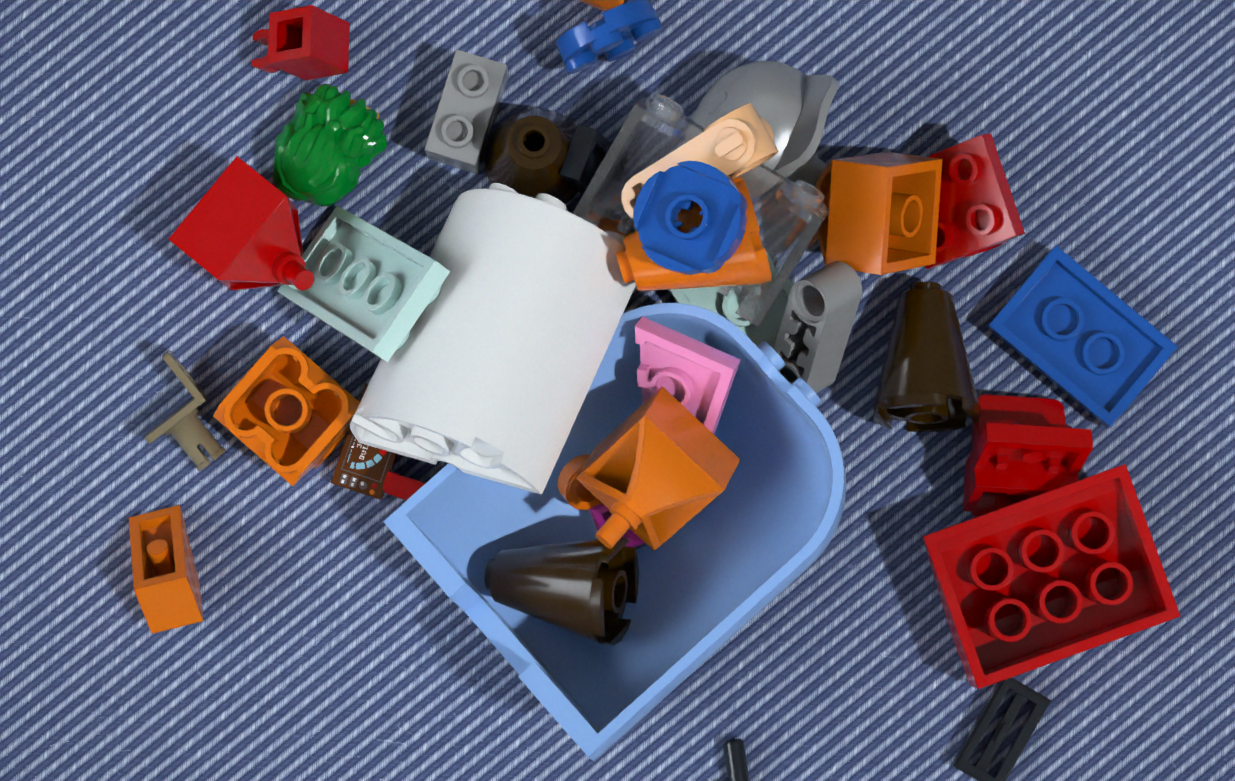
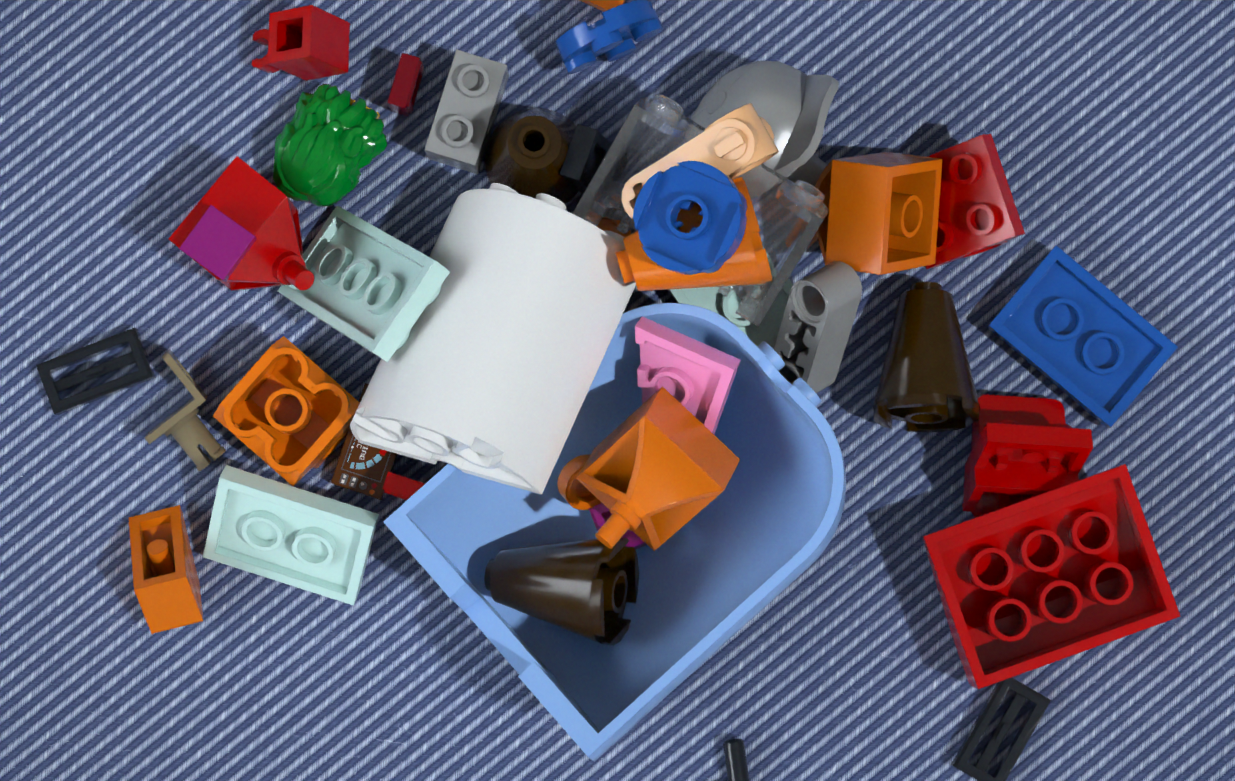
none -> black tile [36,328,156,415]
none -> magenta tile [179,205,257,282]
none -> light aqua plate [203,465,379,606]
none -> dark red tile [387,53,425,117]

